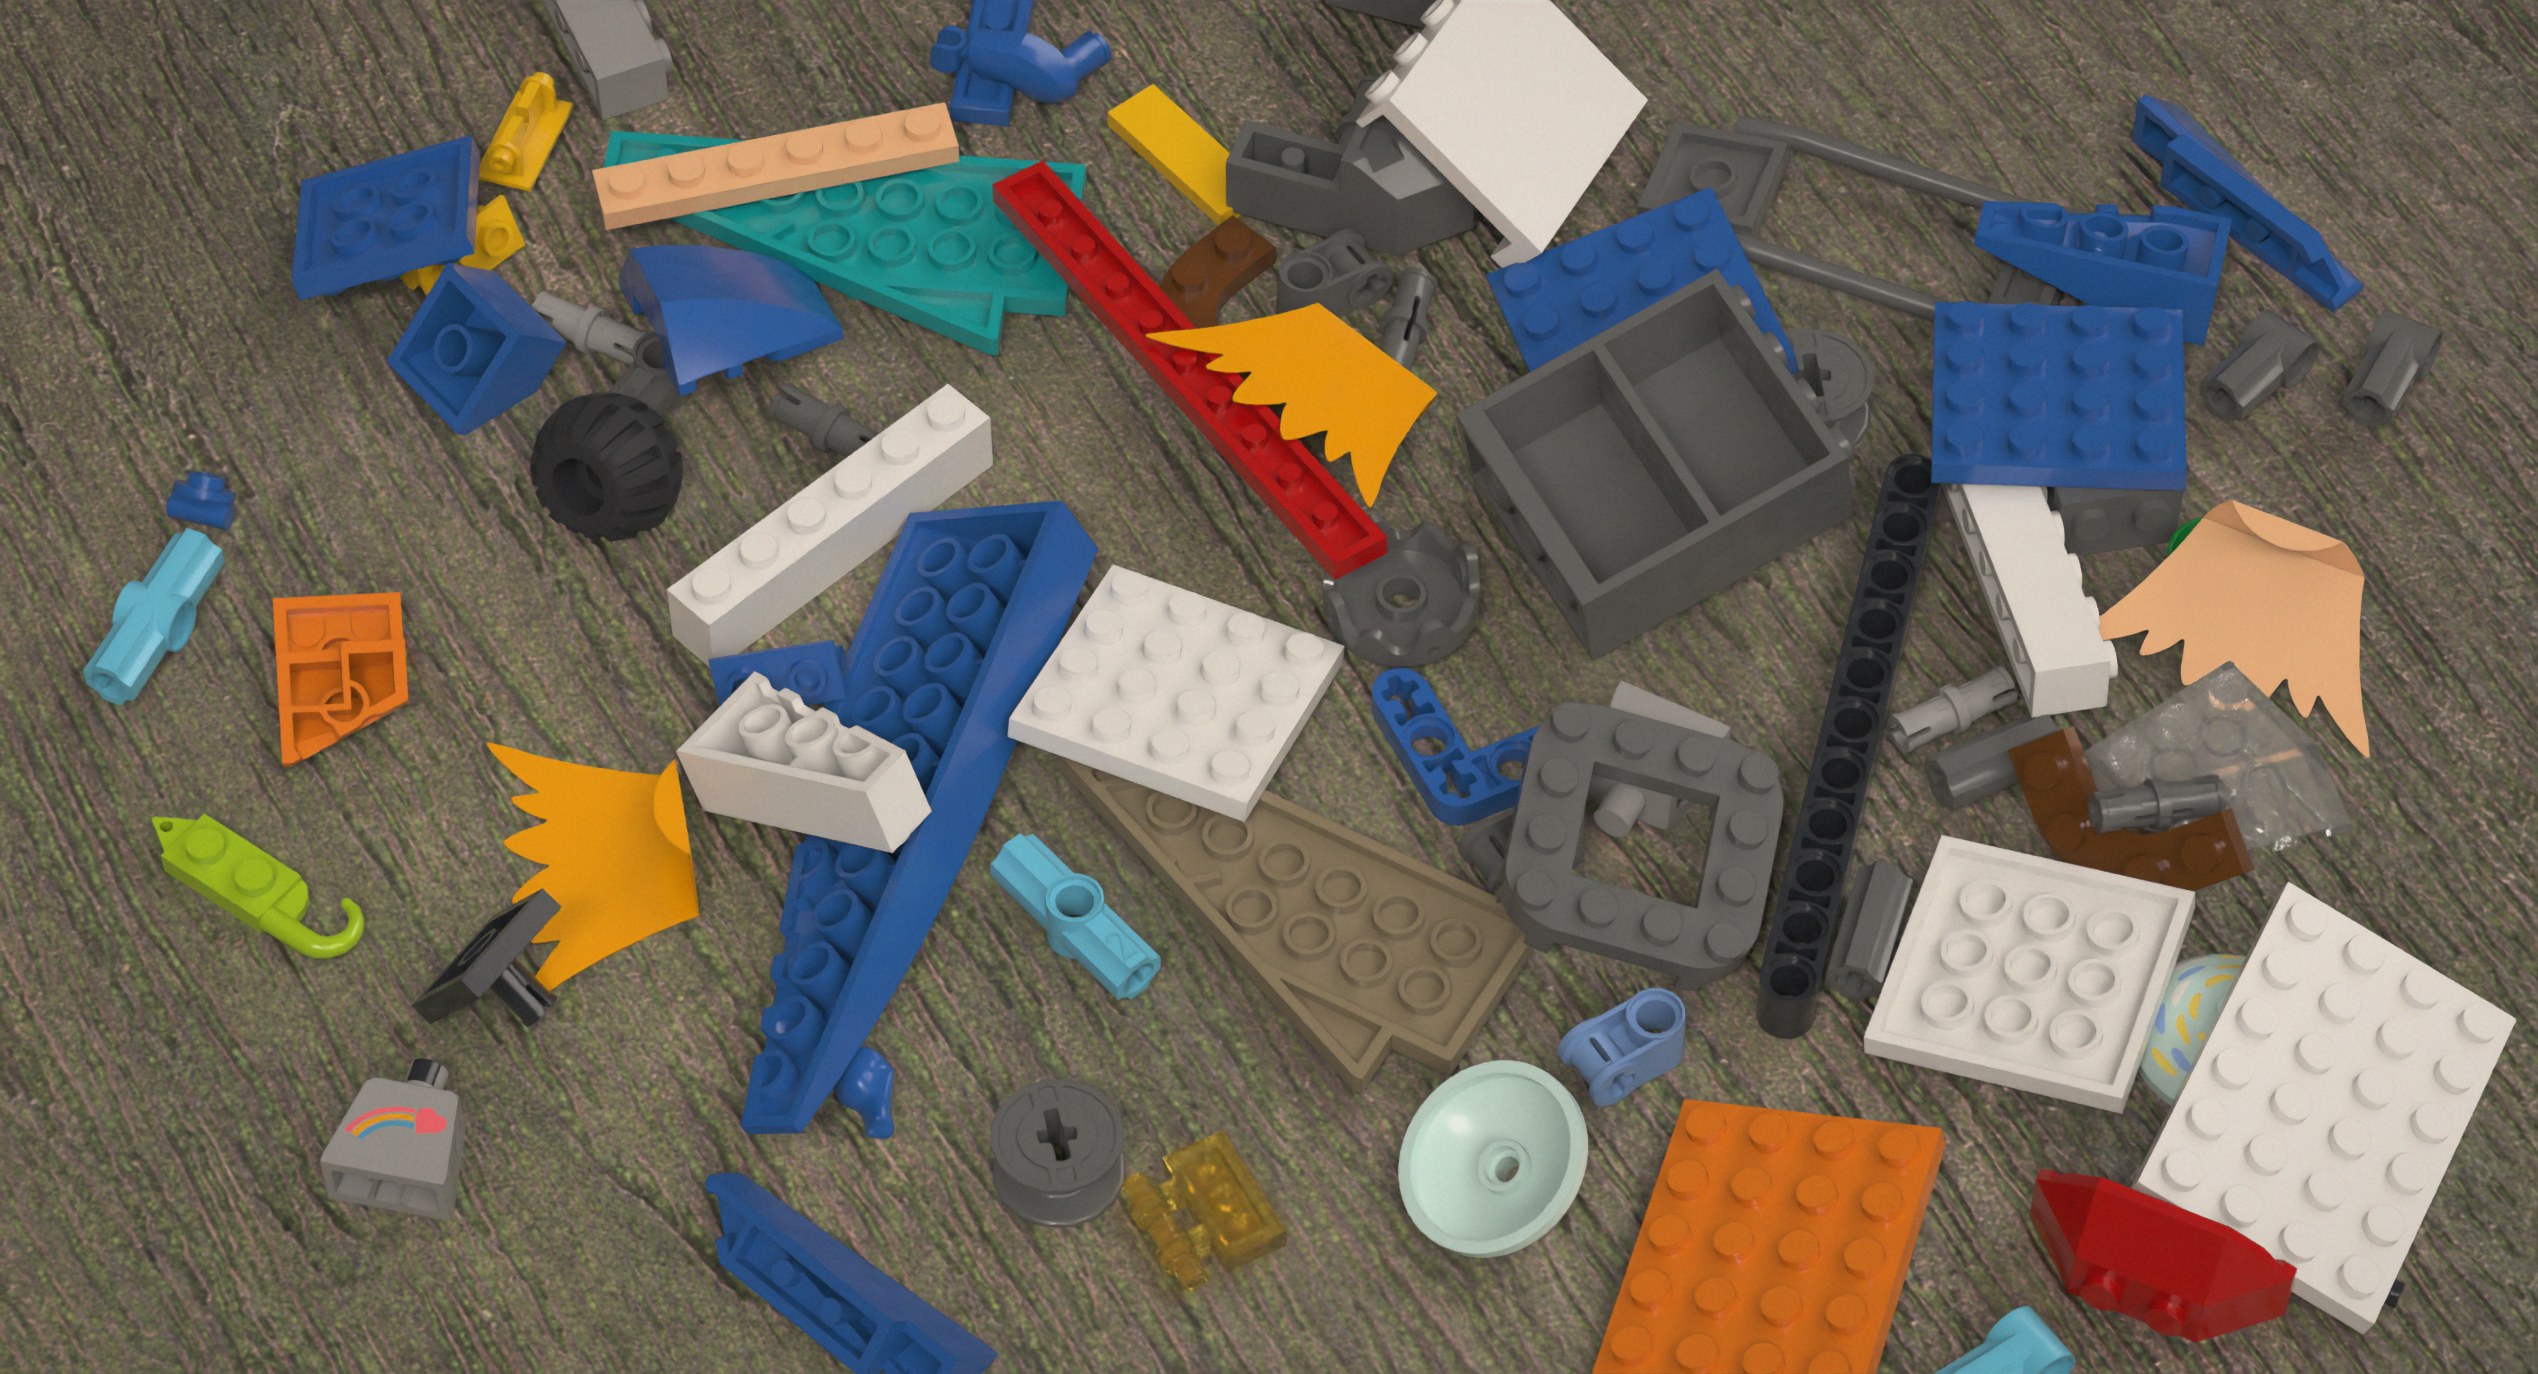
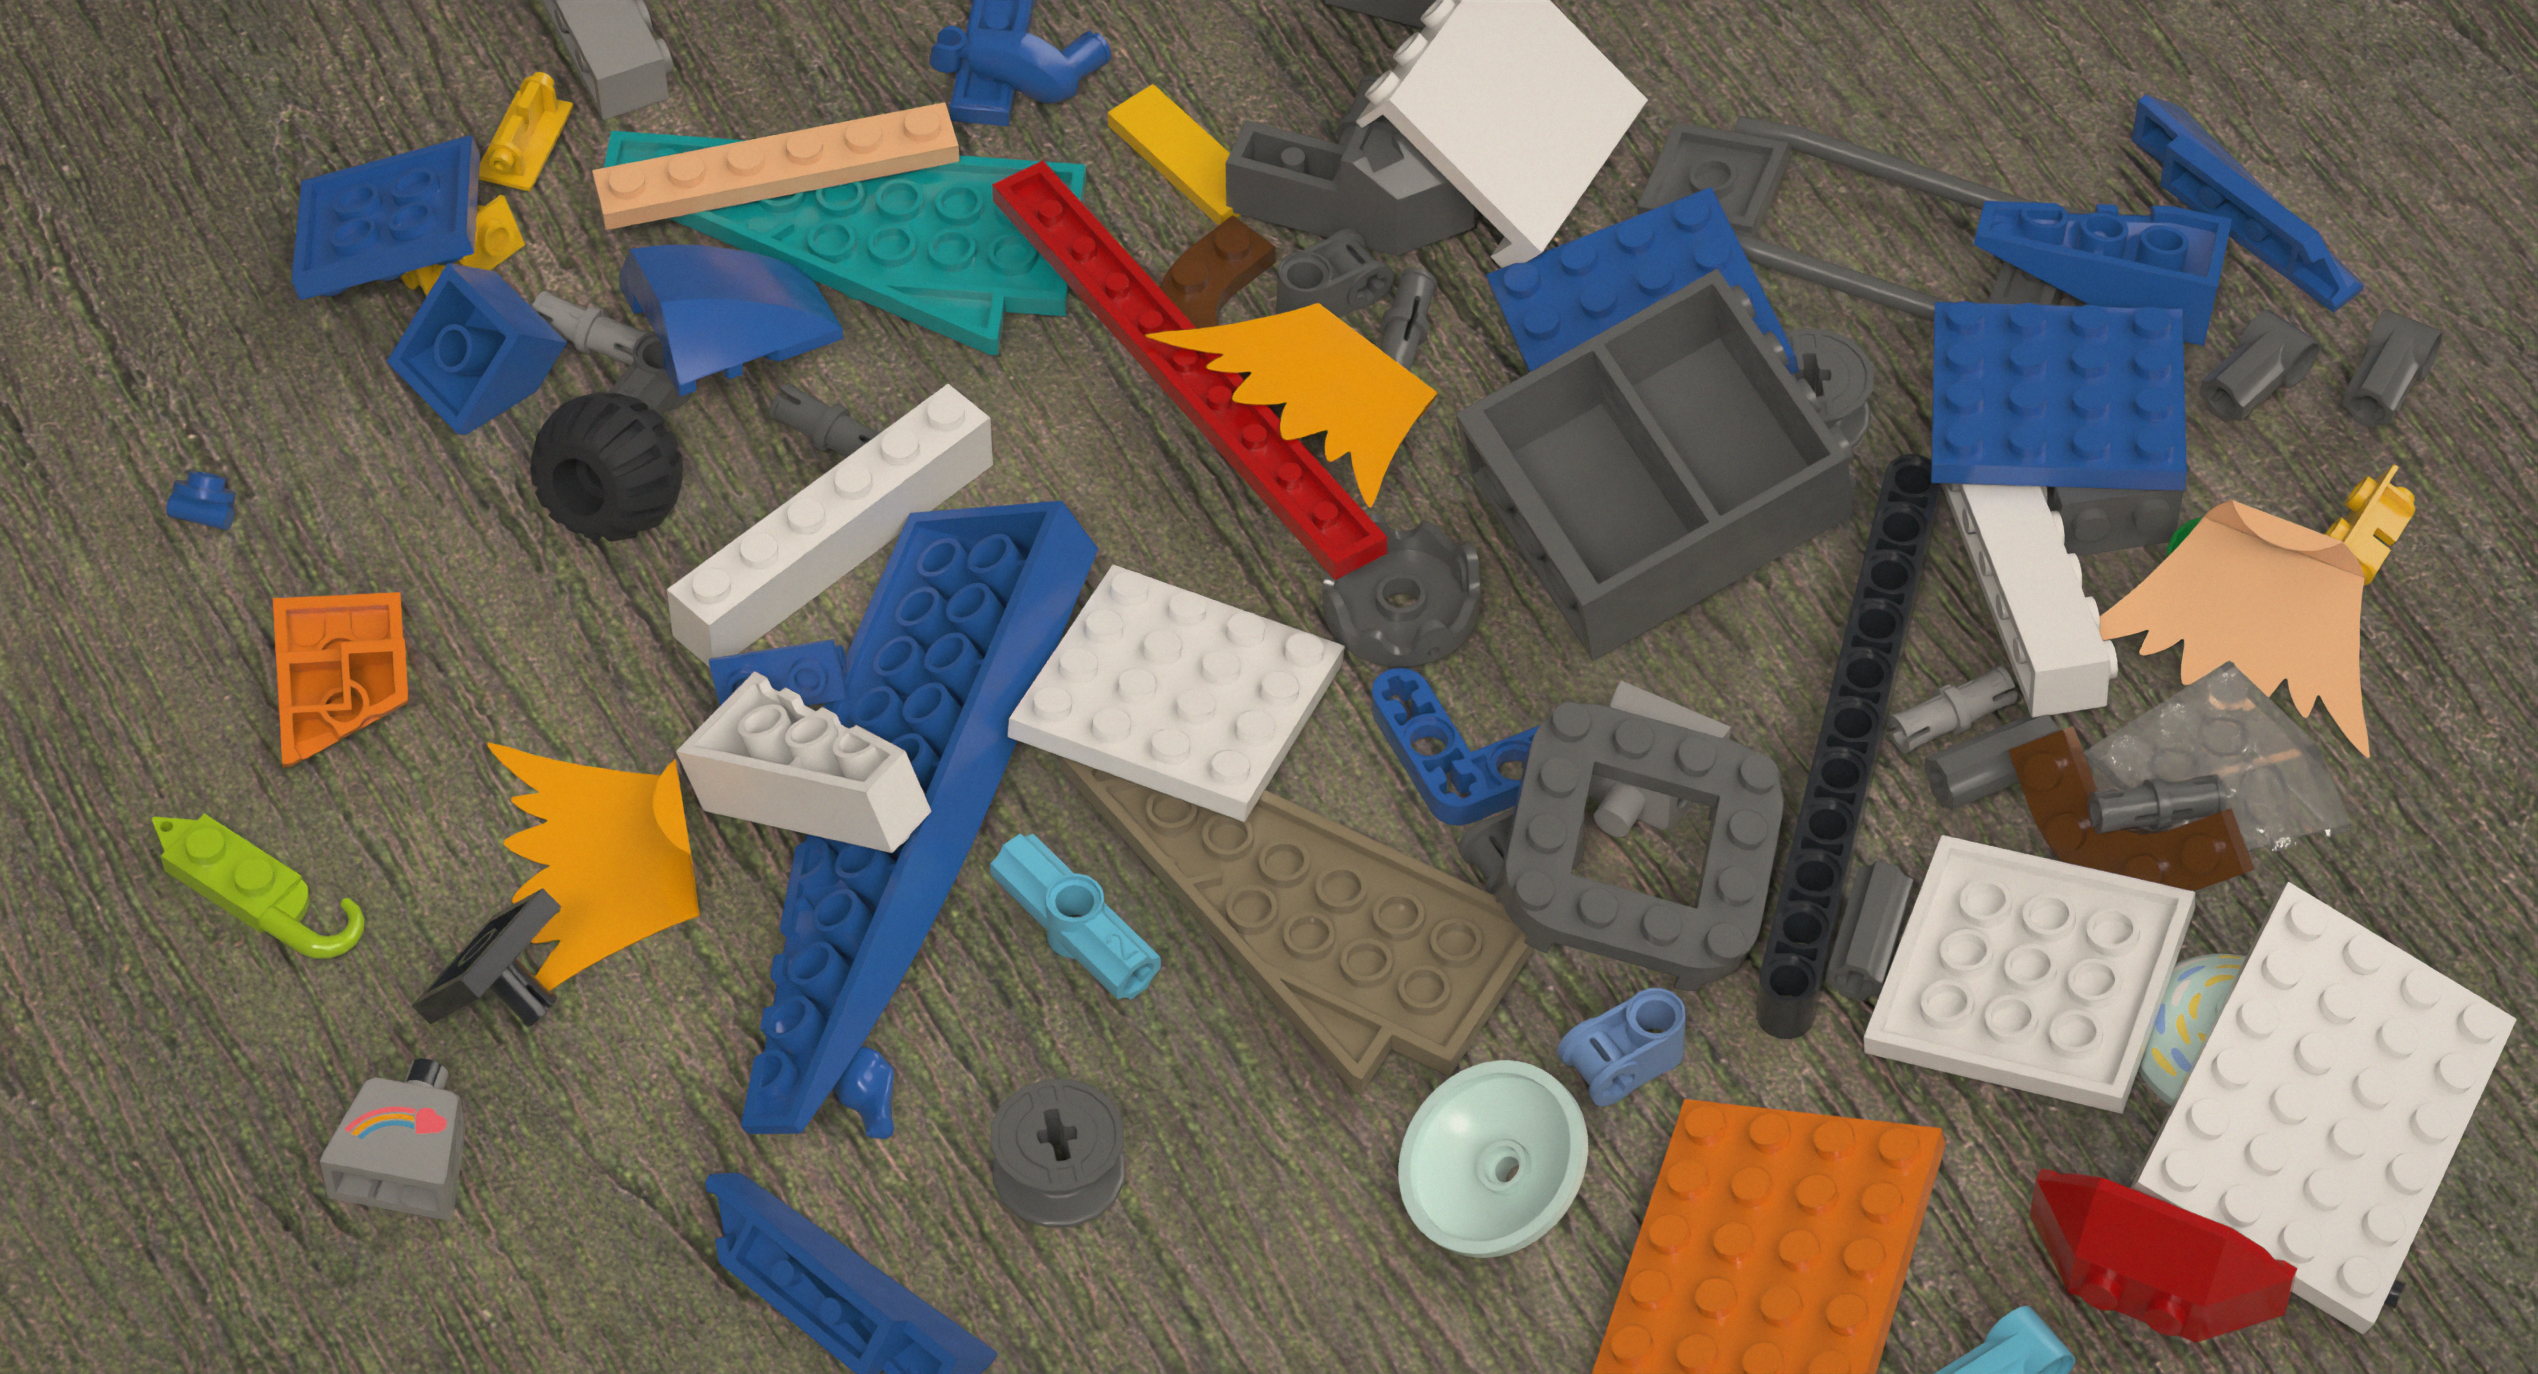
medium azure piece [83,528,225,706] -> none
clear yellow plate [1122,1130,1287,1292] -> none
none -> yellow hinge [2324,464,2415,585]

